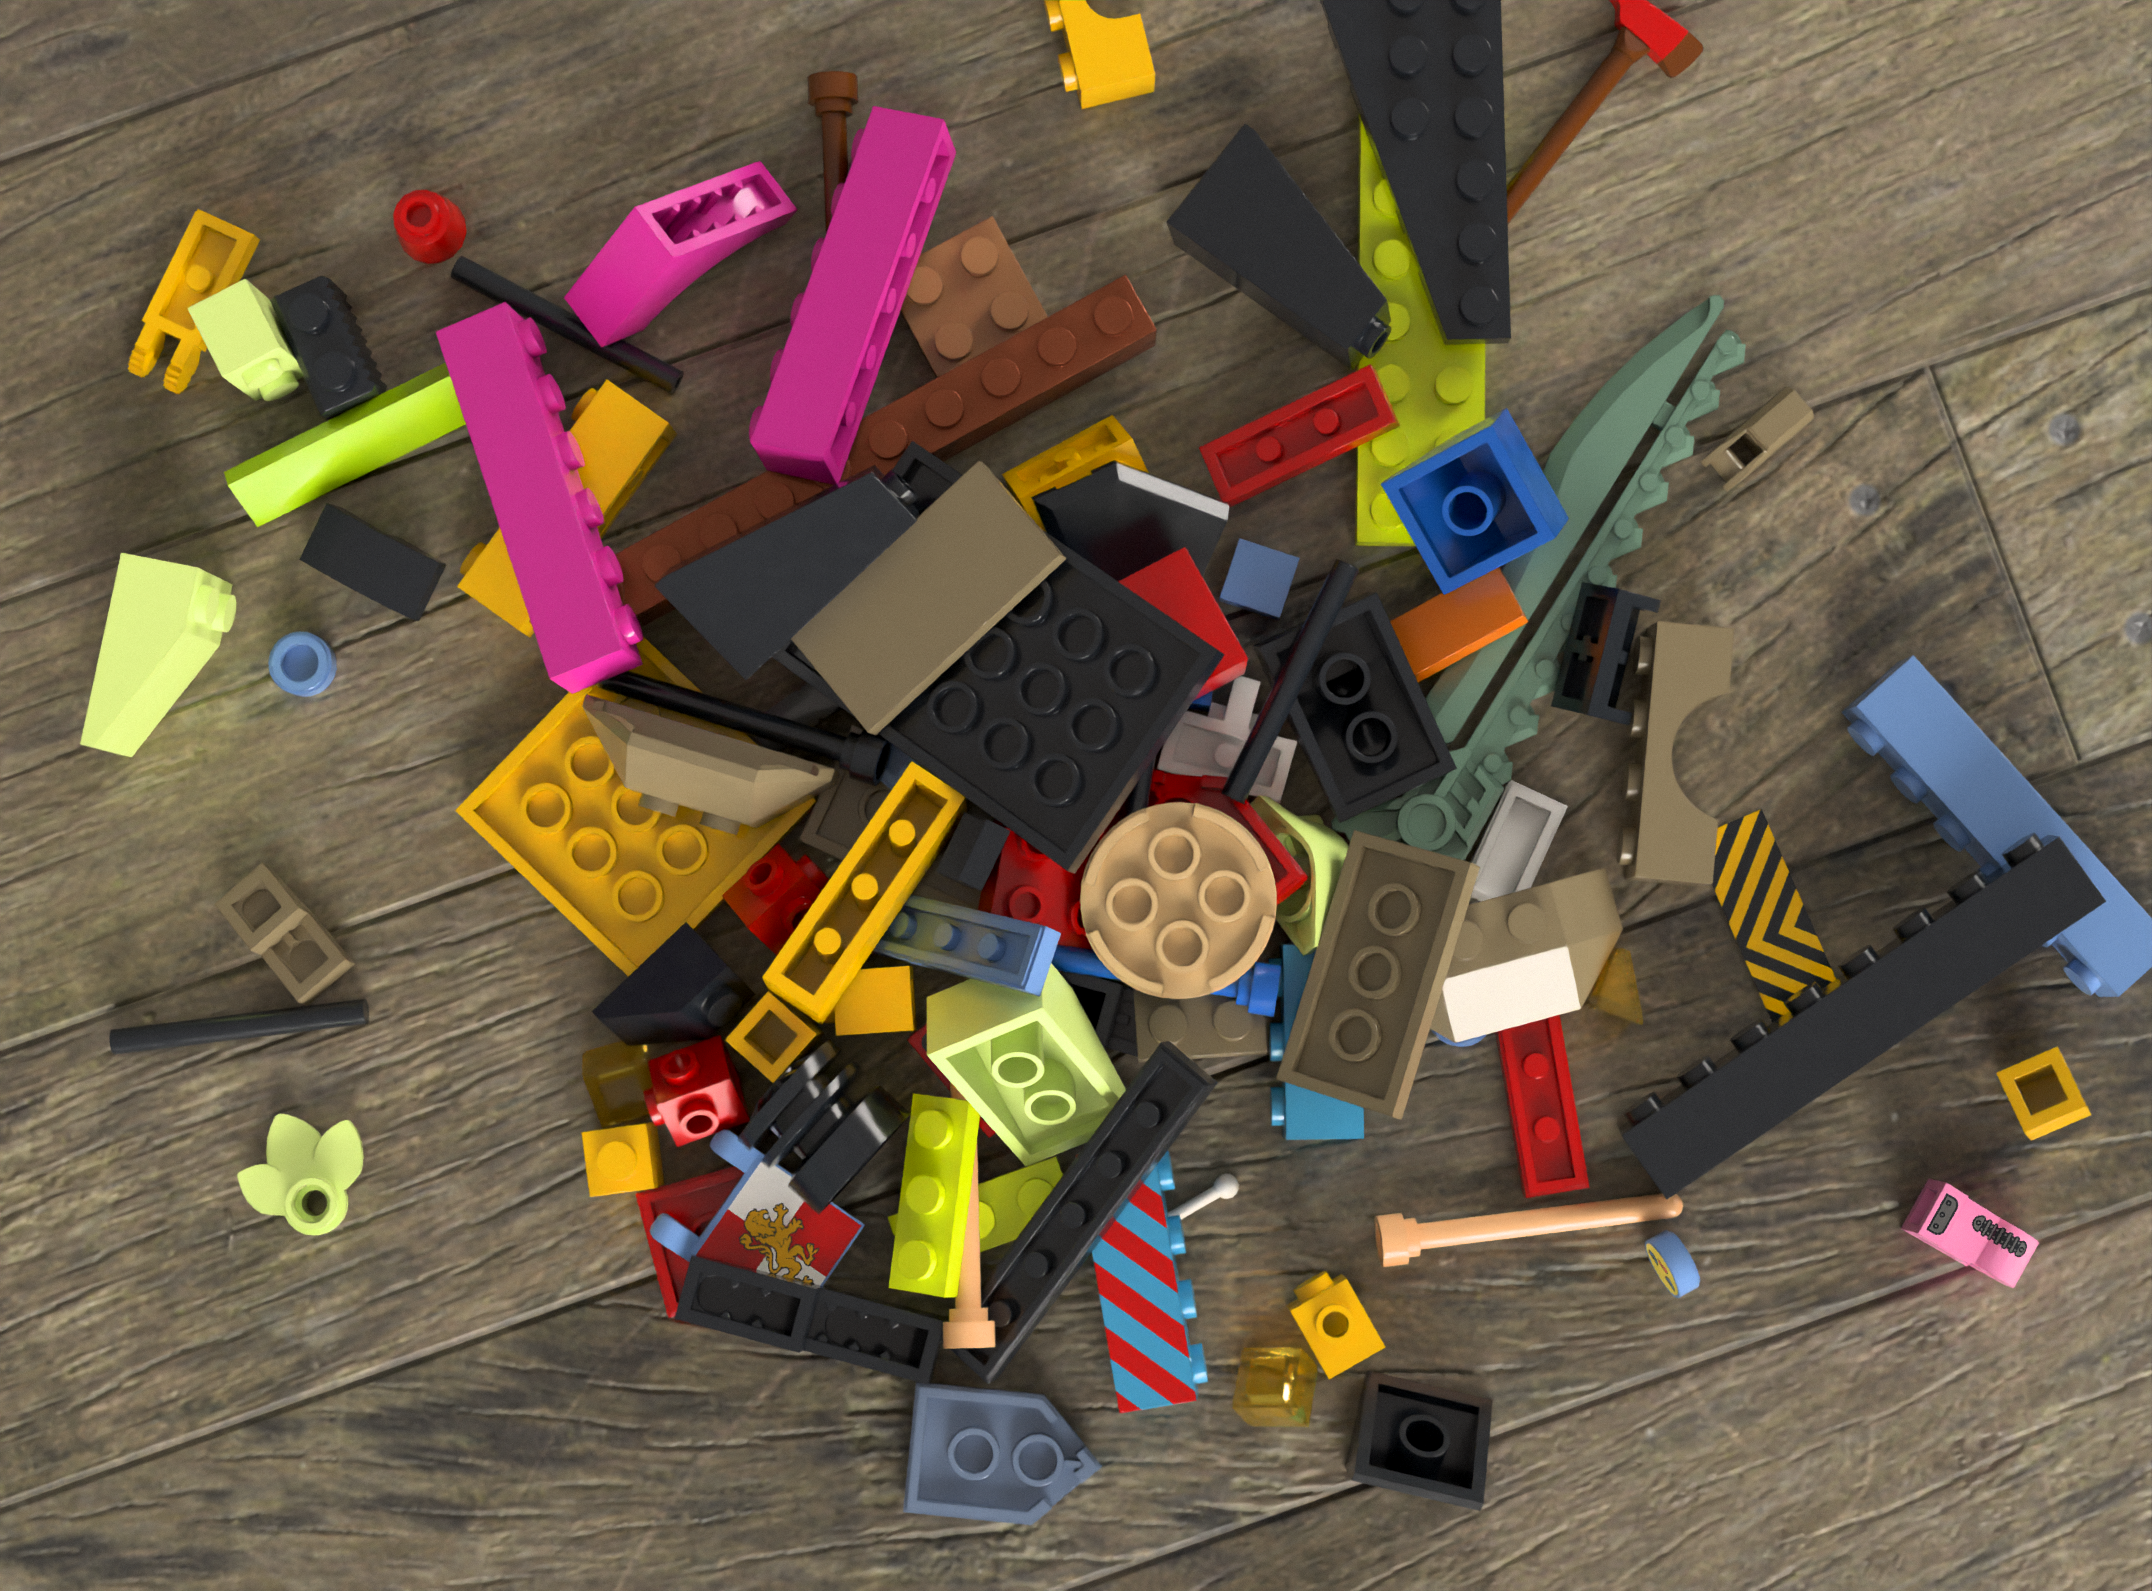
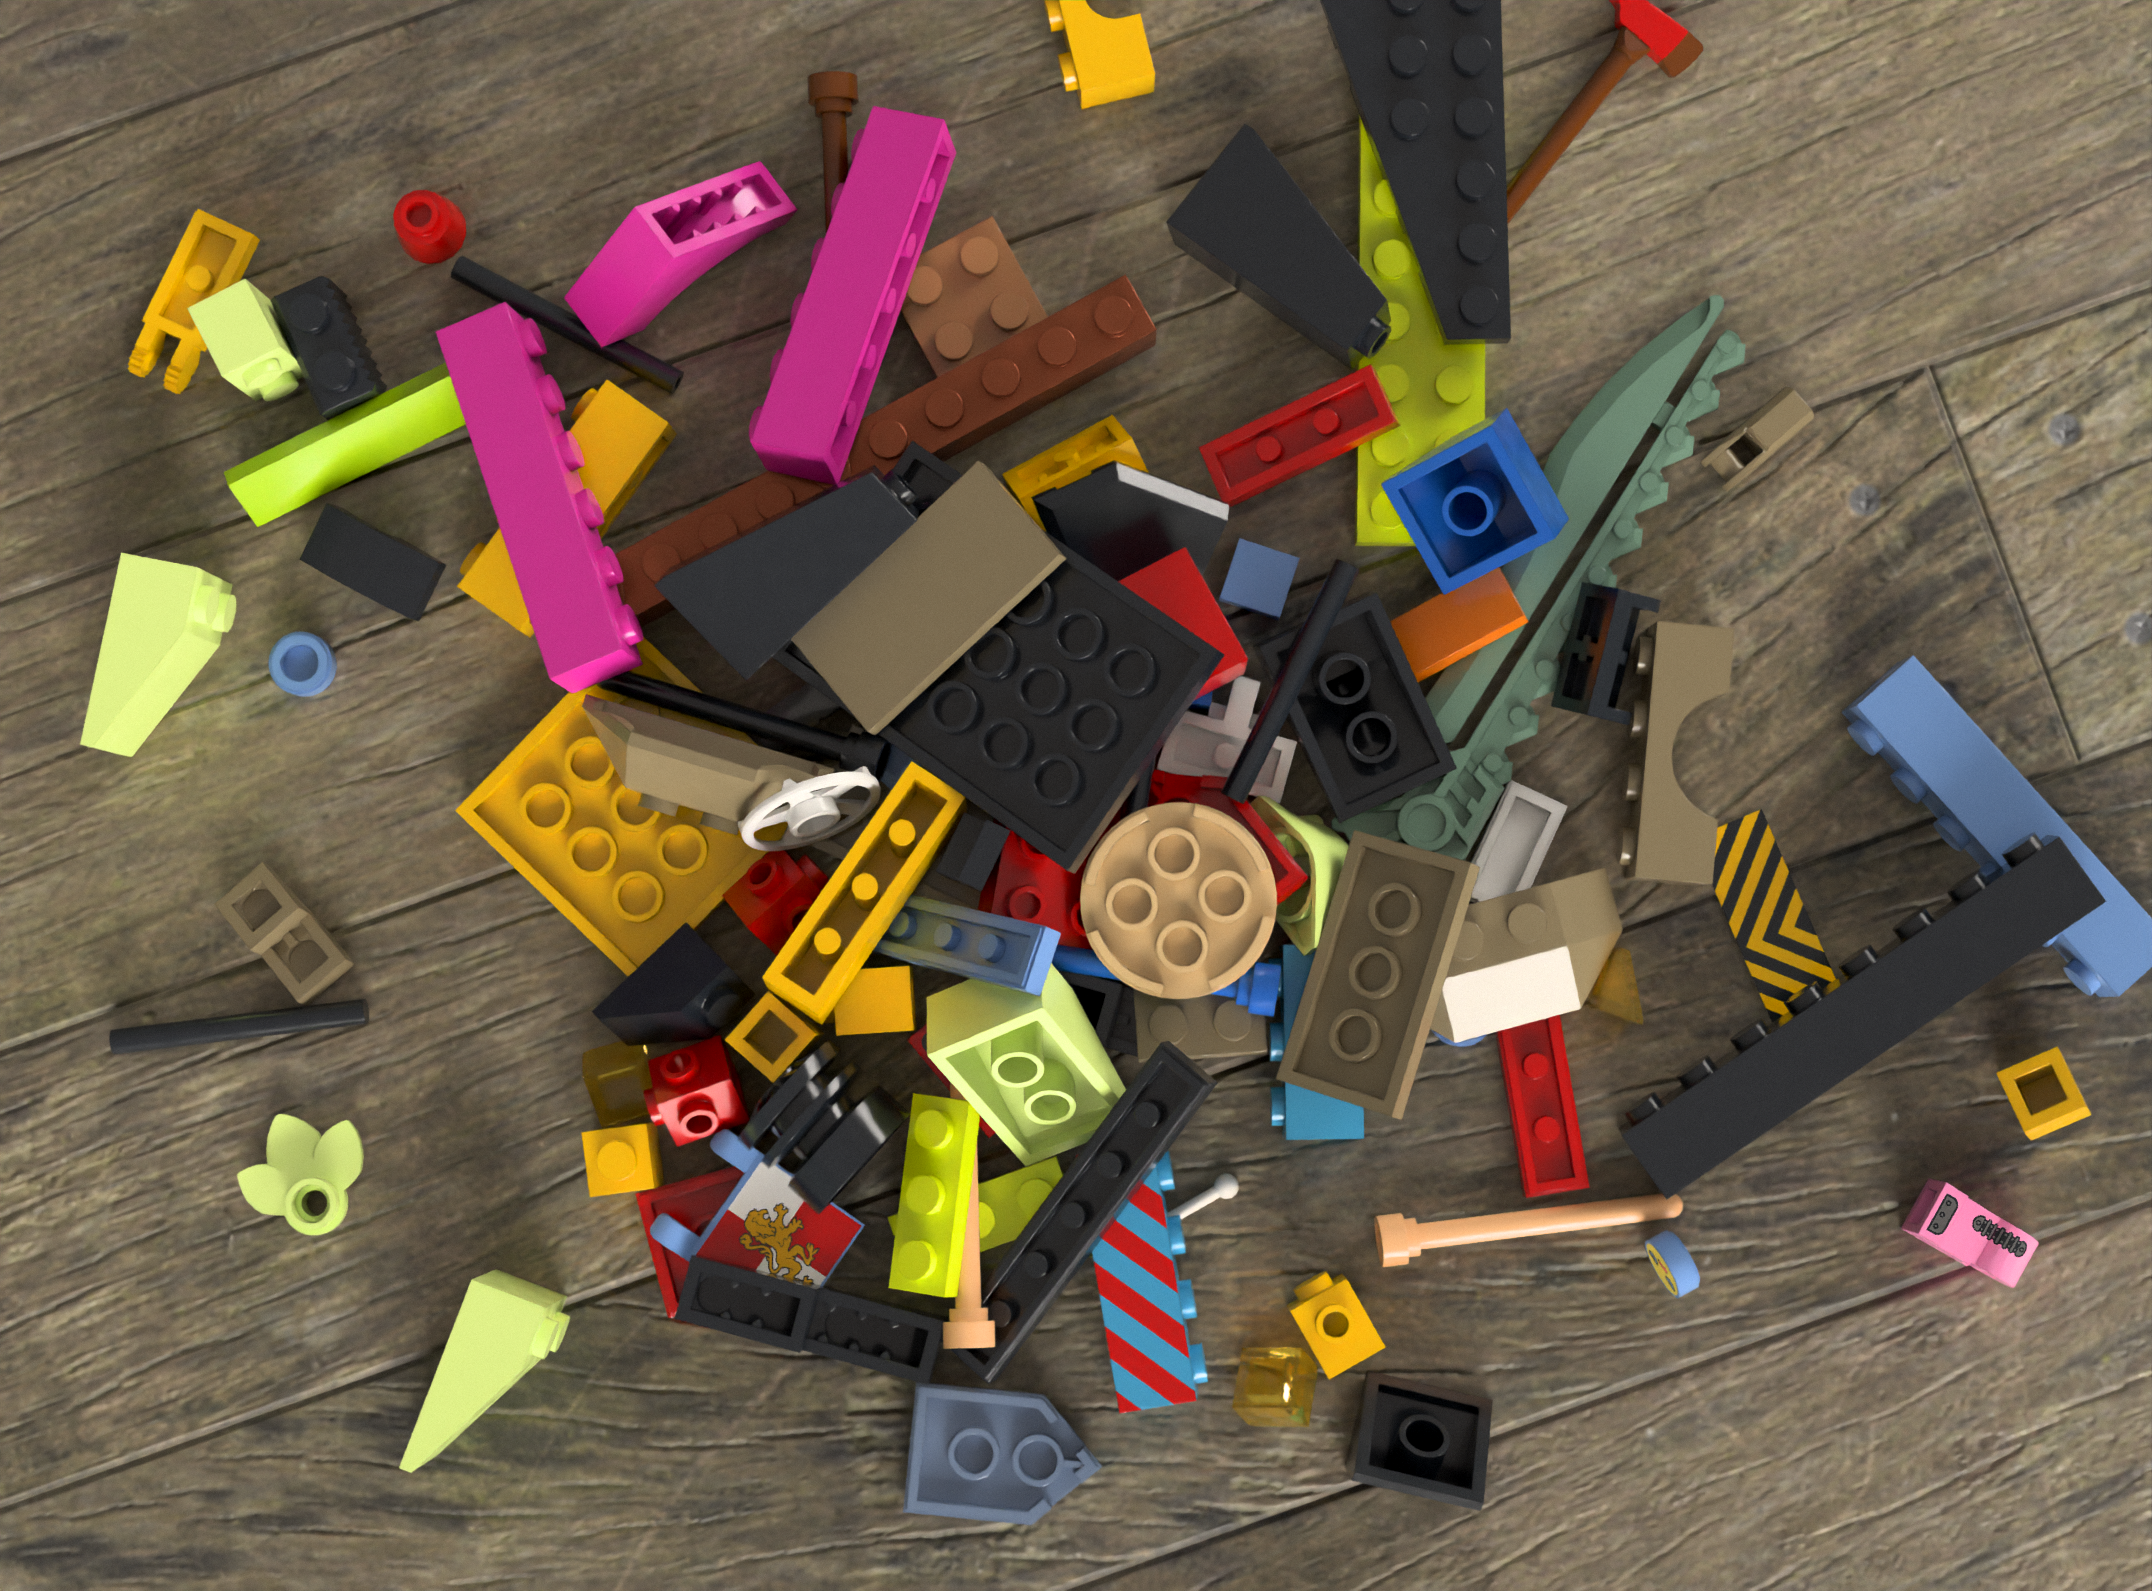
none -> yellowish green slope [399,1269,570,1473]
none -> white wheel [738,766,881,851]

